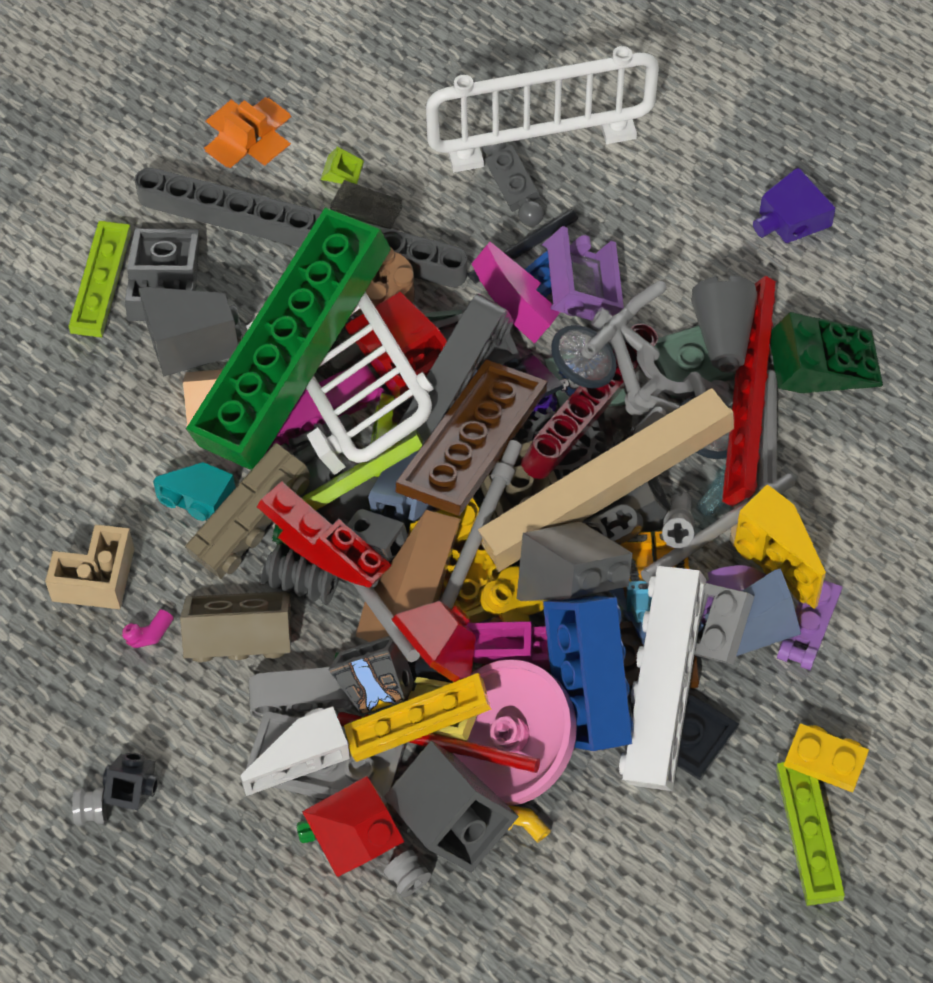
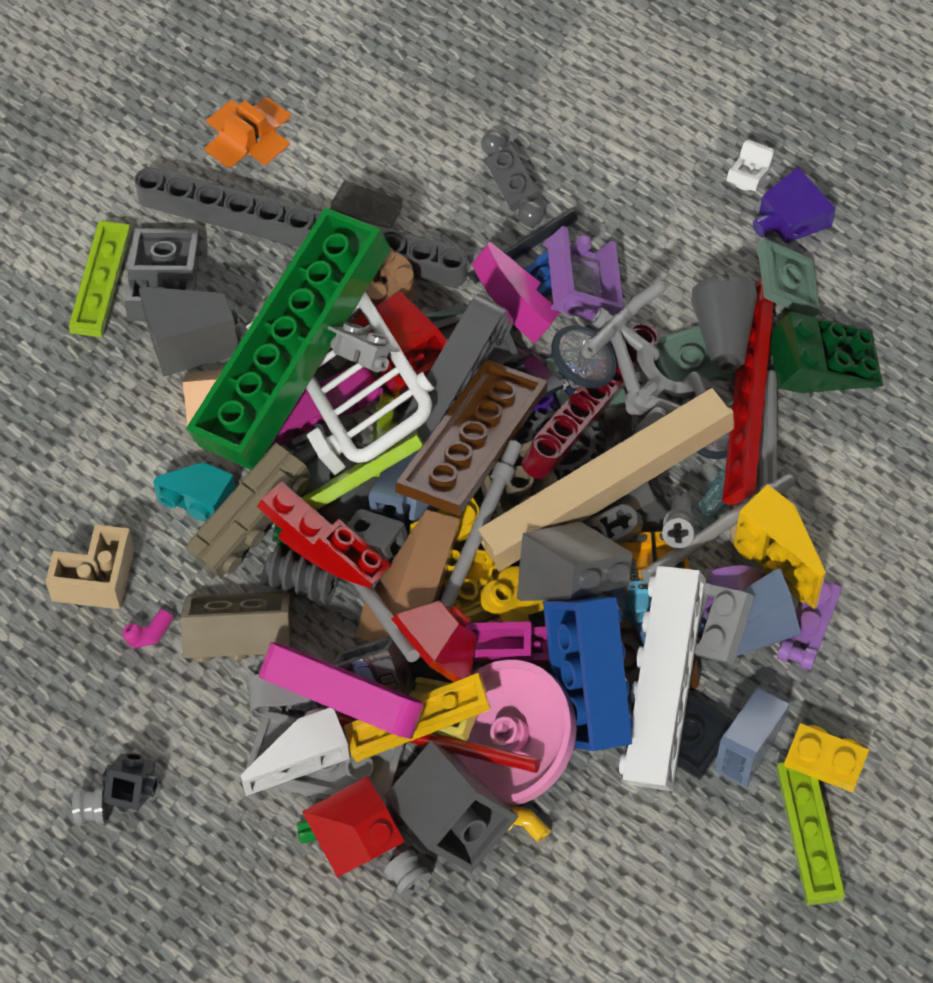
lime slope [320,146,364,186] -> none
white bar [426,46,659,173] -> none
none -> dark pink beam [258,641,425,739]
none -> light grey hinge [328,322,400,372]
none -> sand blue slope [715,688,790,787]
none -> white bracket [726,140,775,192]
none -> sand green tile [757,239,820,317]

